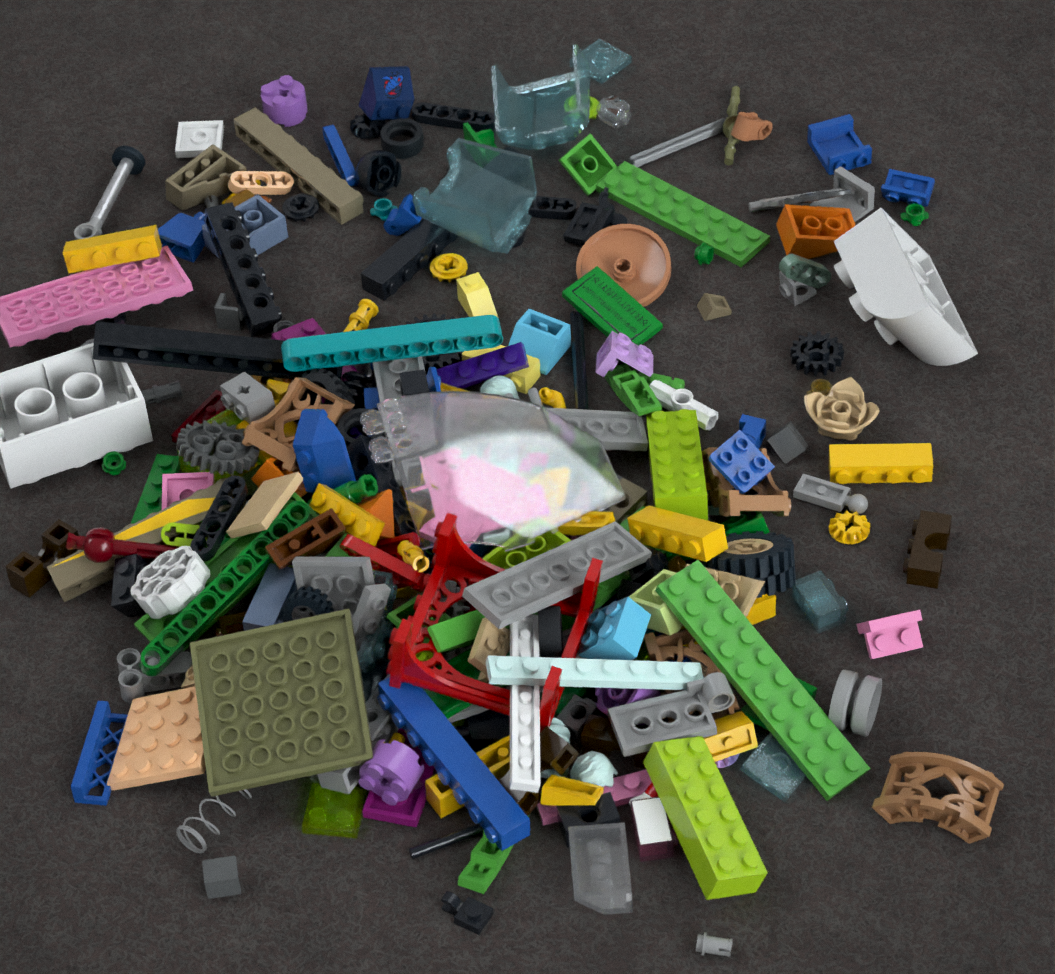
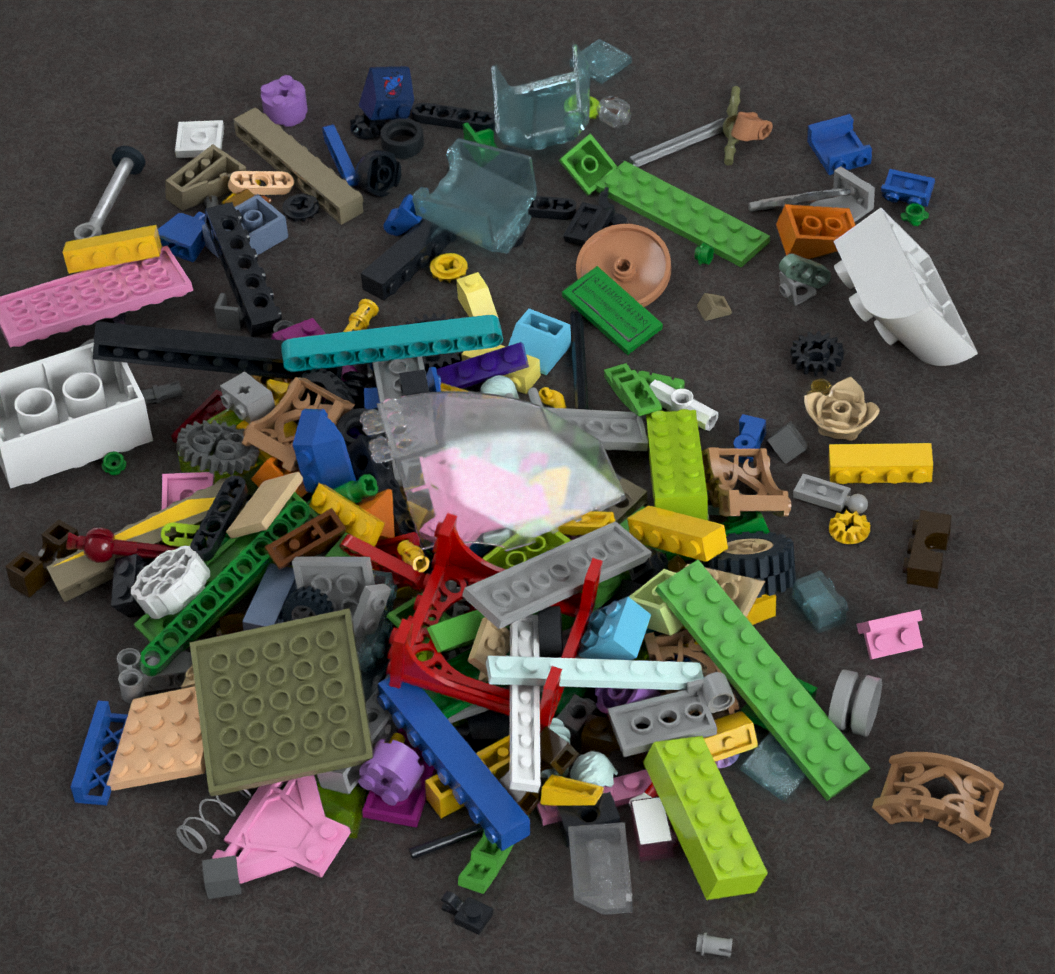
green plate [131,454,182,524] -> none
teal plate [370,198,397,221] -> none
lavender bracket [596,331,653,377] -> none
bracket [709,430,775,494] -> none
none -> bright pink plate [212,775,351,884]

